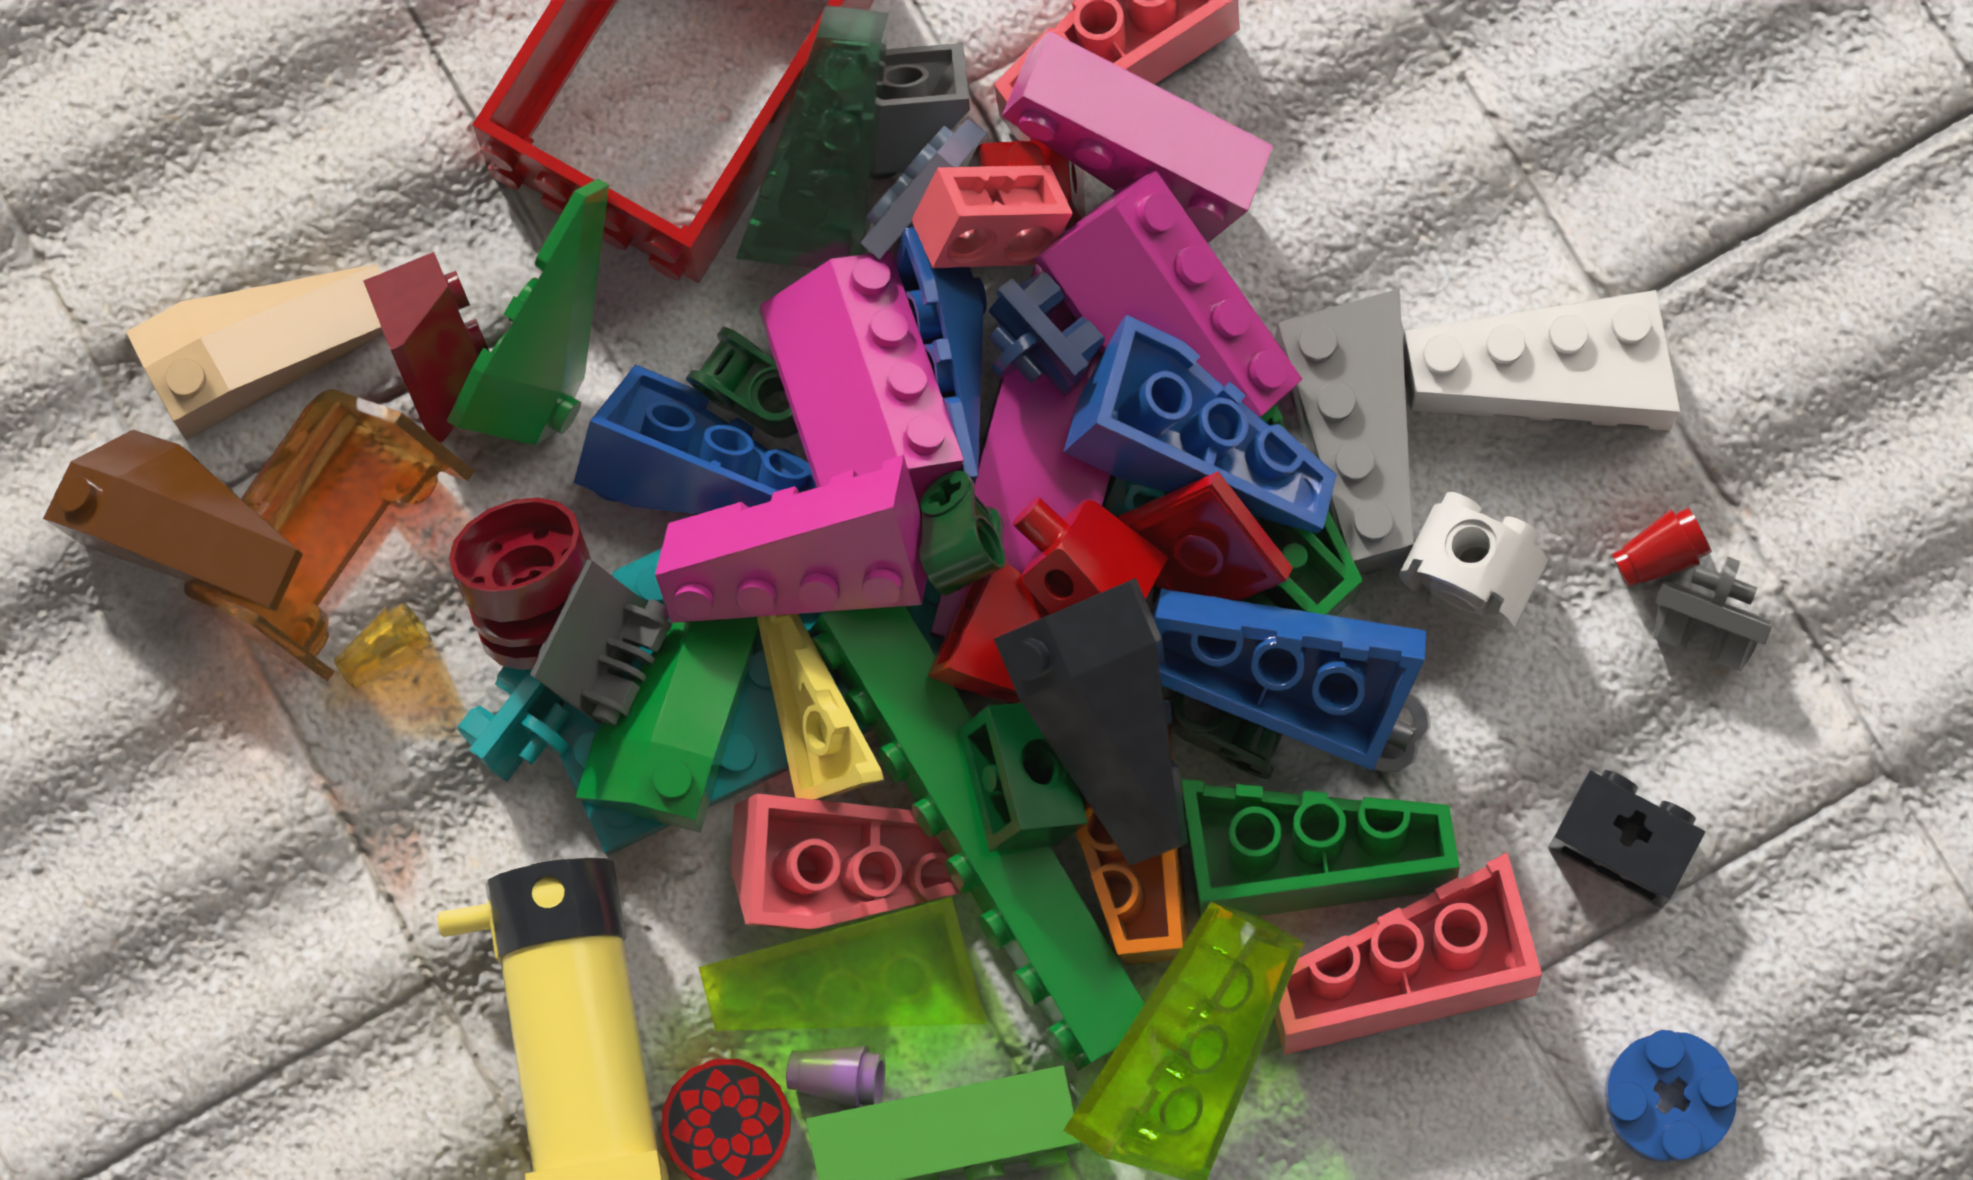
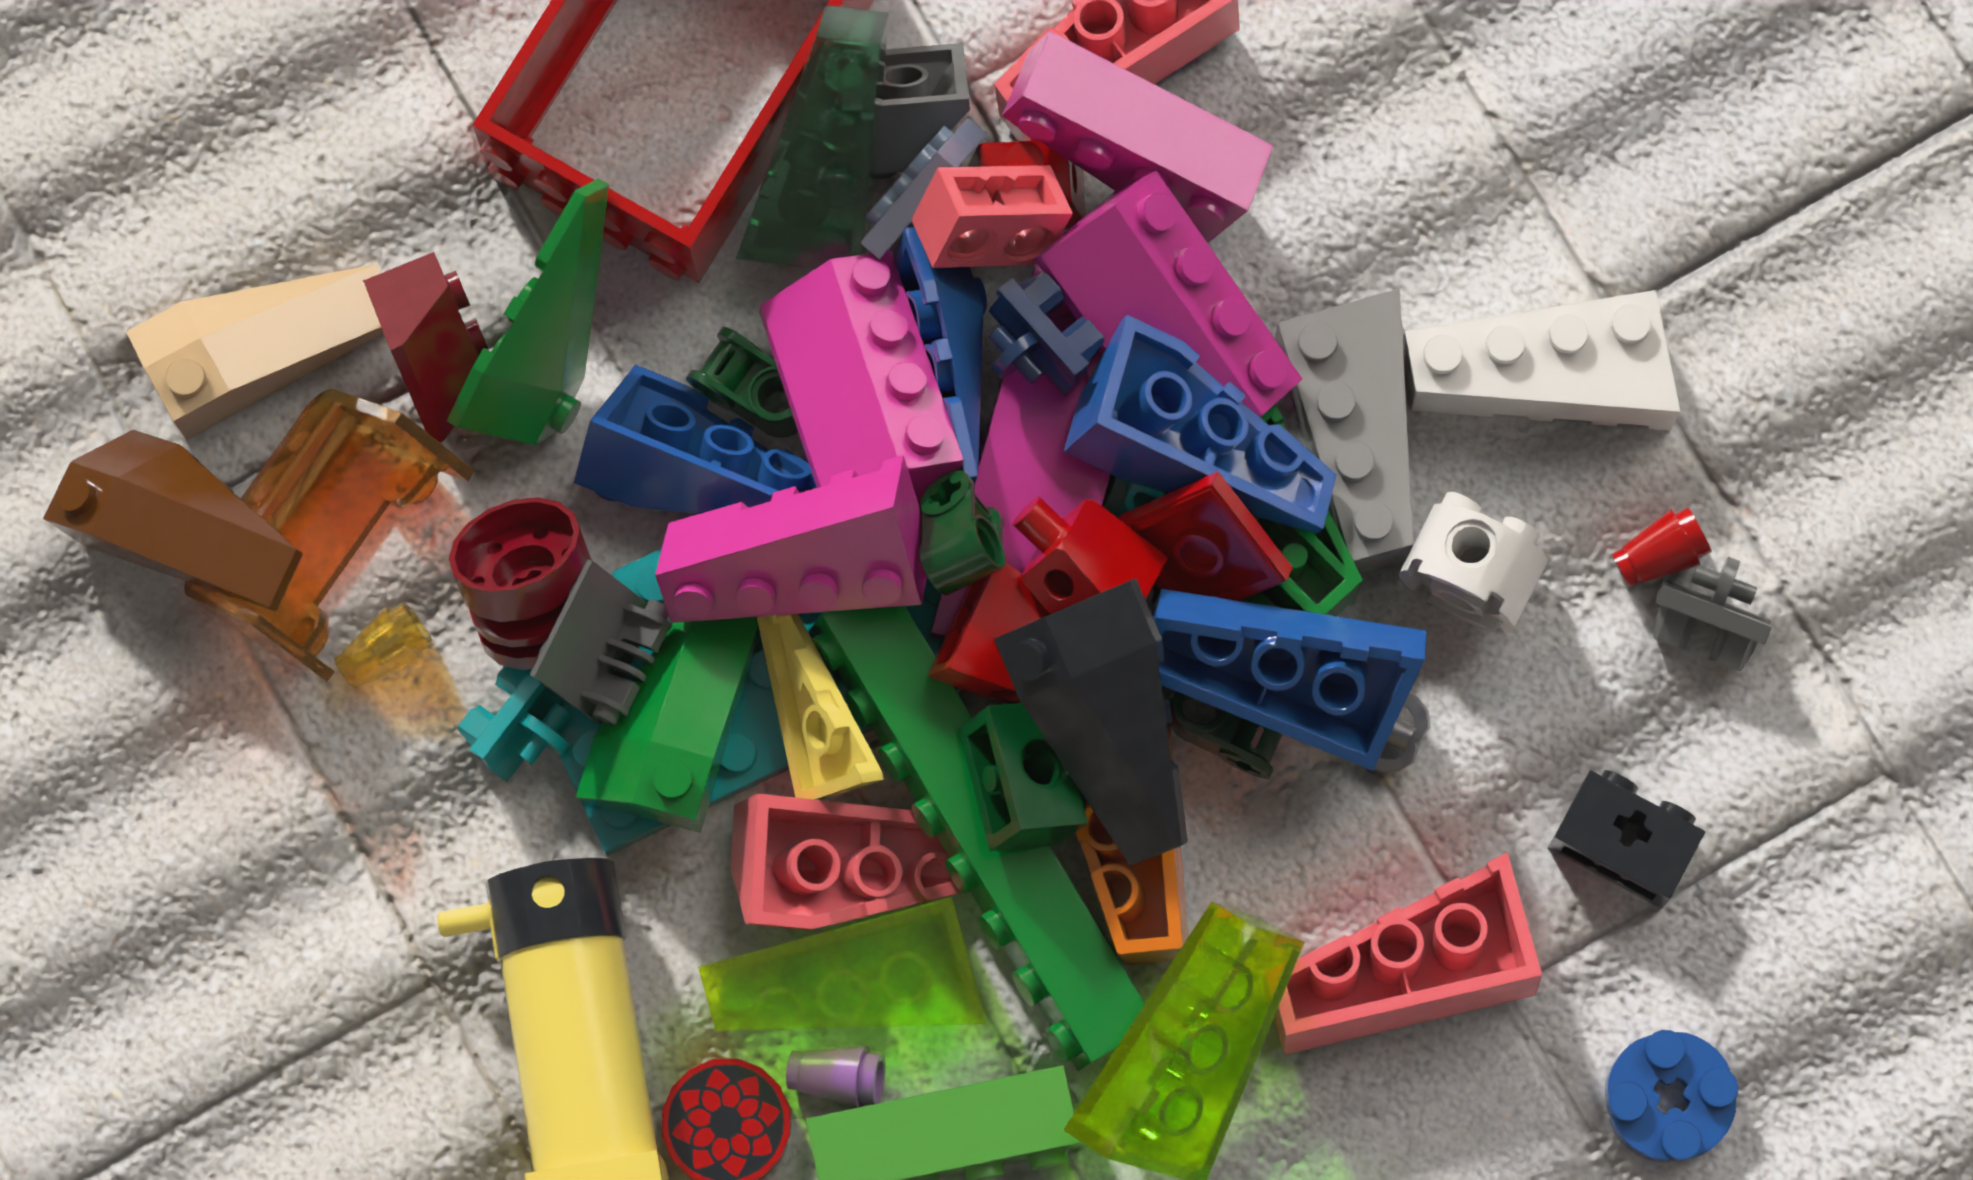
green wedge [1181,779,1460,924] -> none

